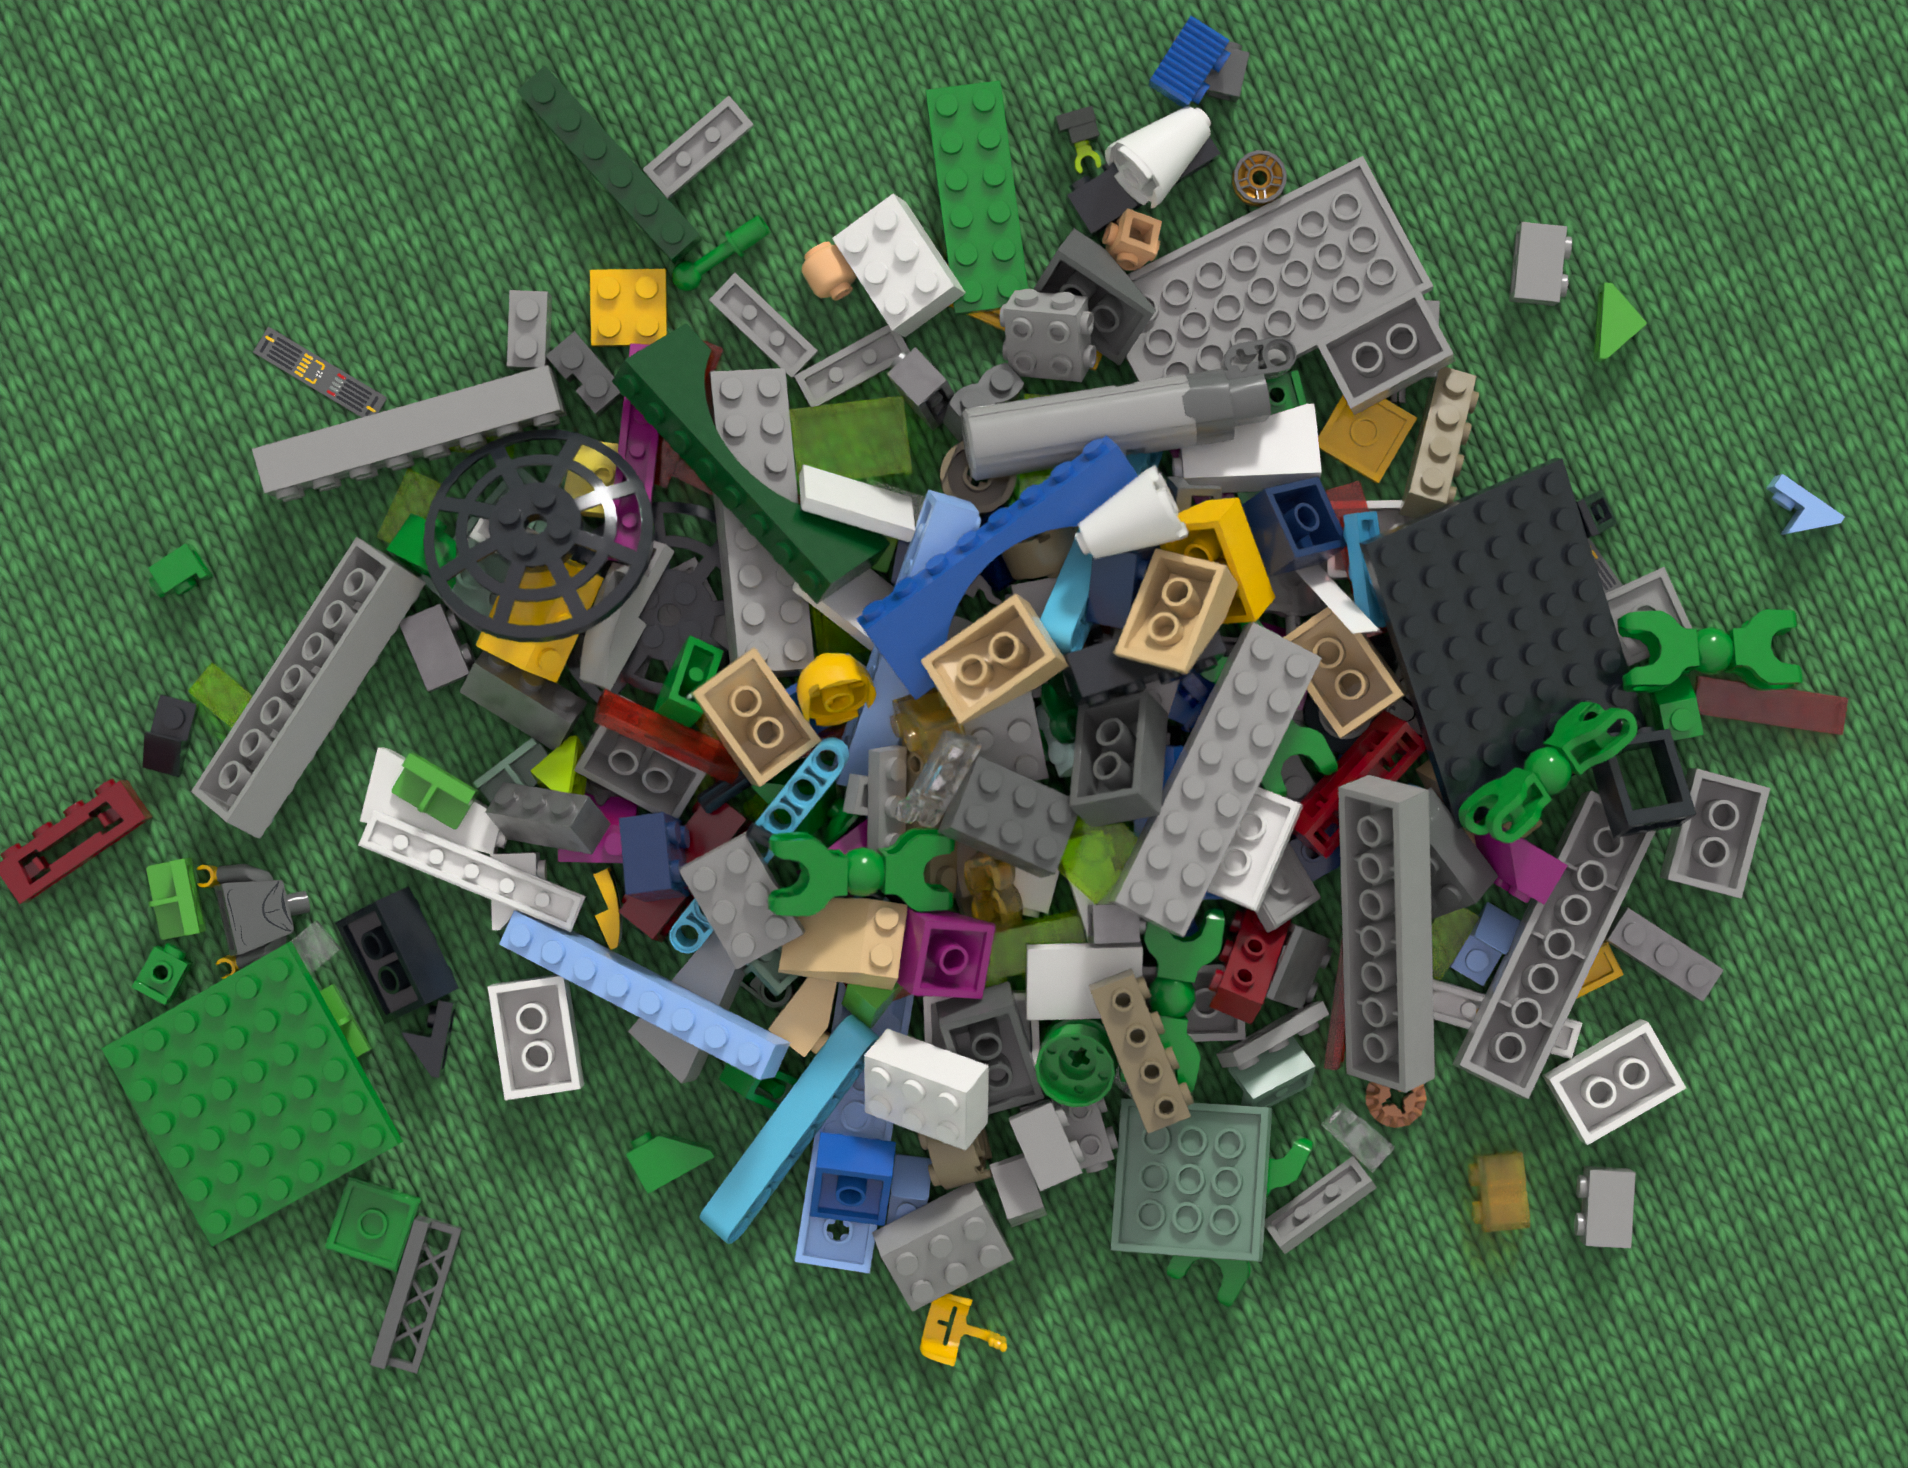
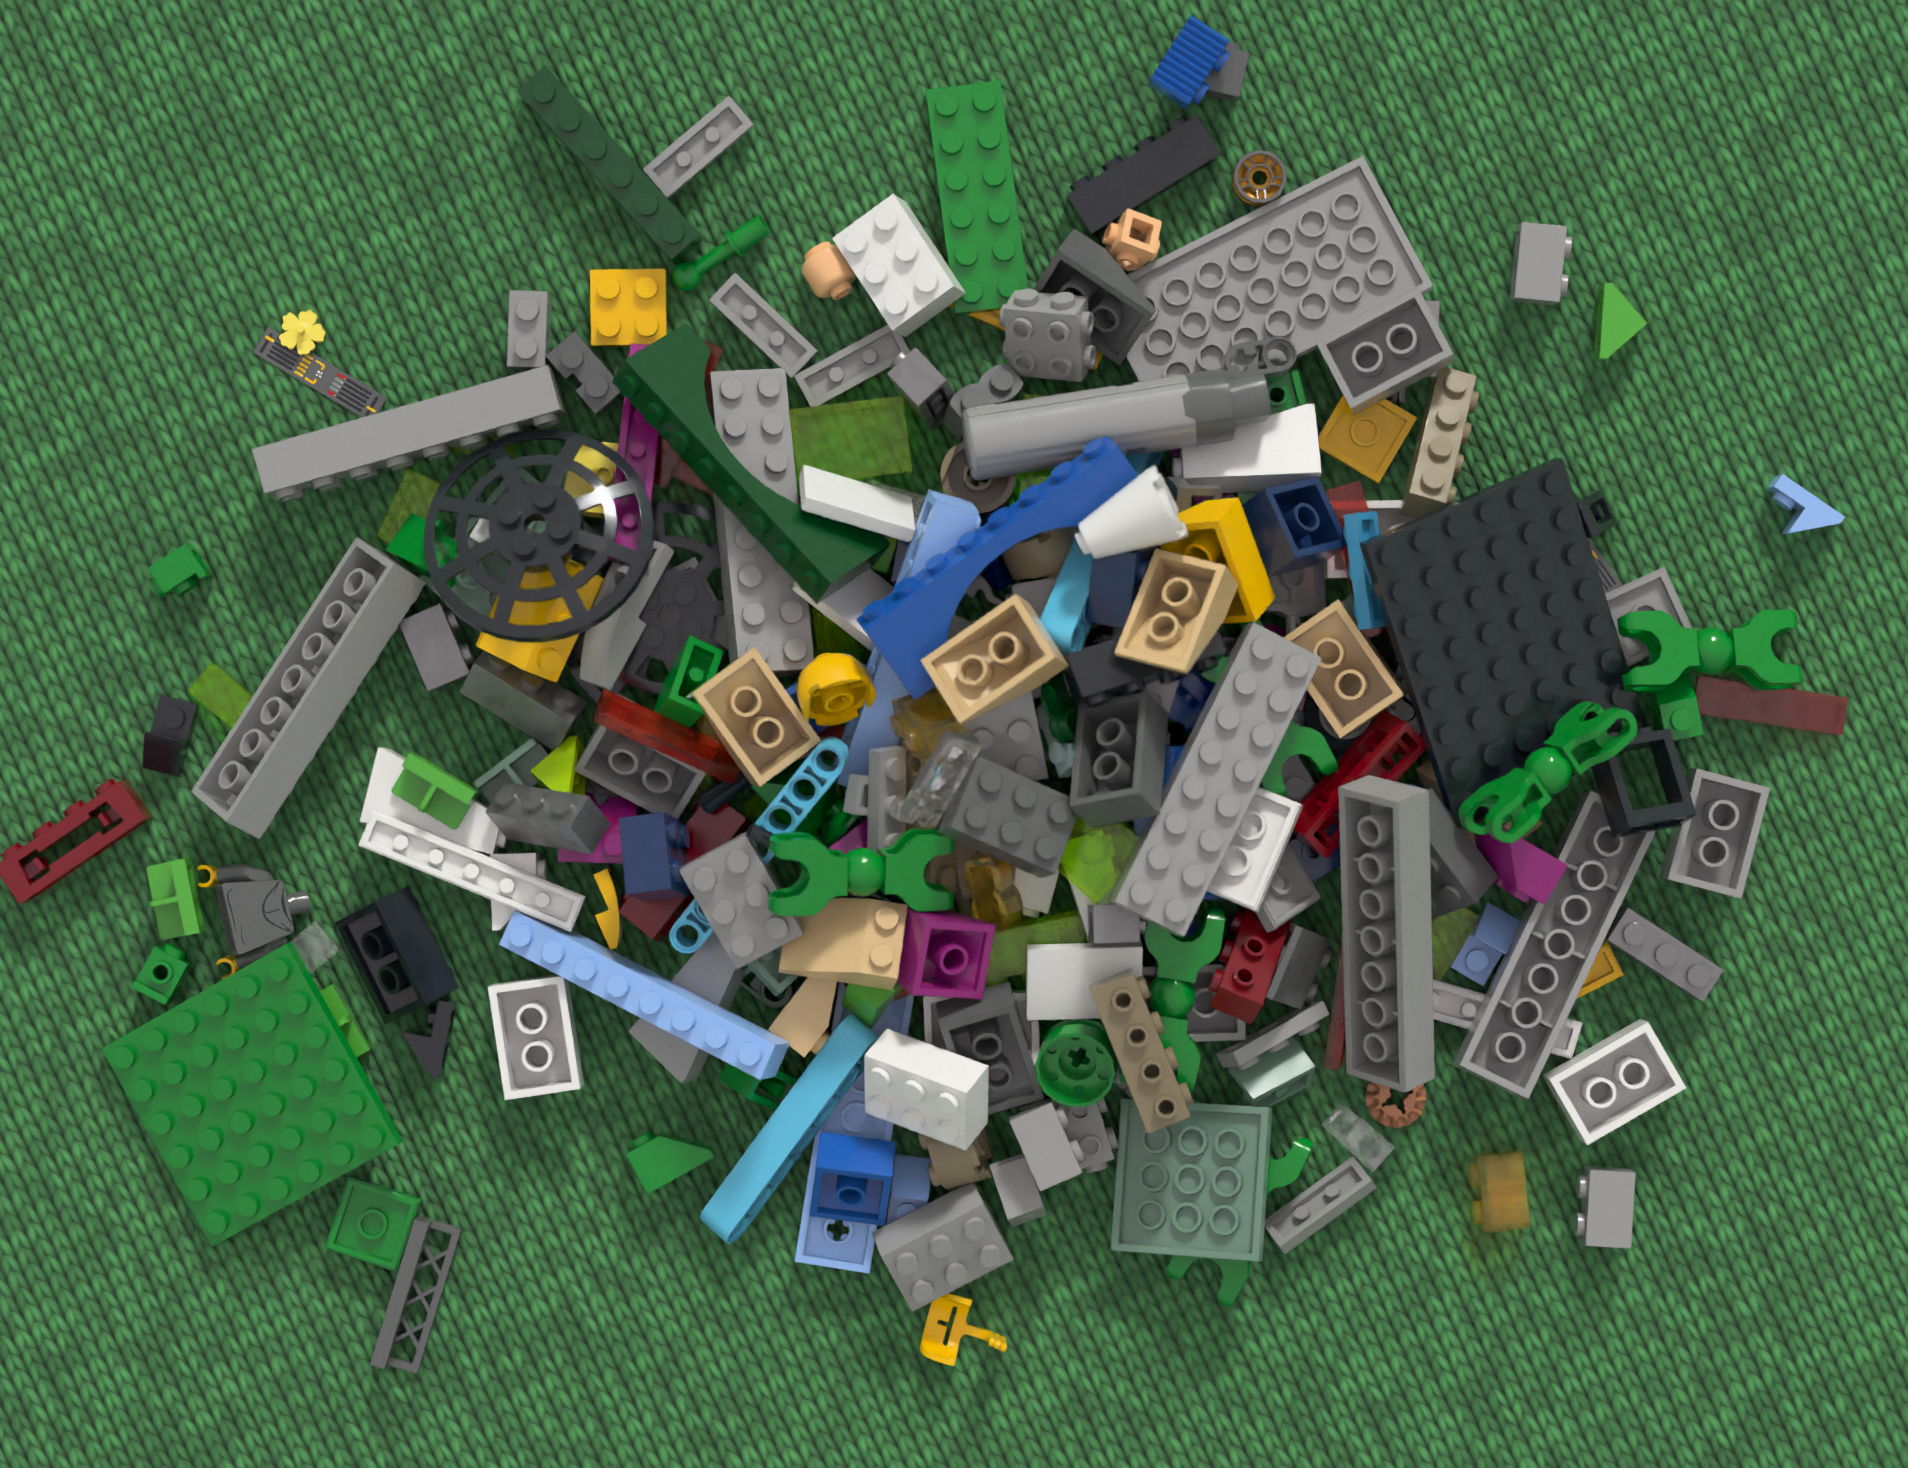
pearl dark grey piece [1054,106,1101,174] -> none
white cone [1105,106,1211,208] -> none
white sticker [1295,565,1380,634] -> none
none -> light yellow plant [279,310,326,356]

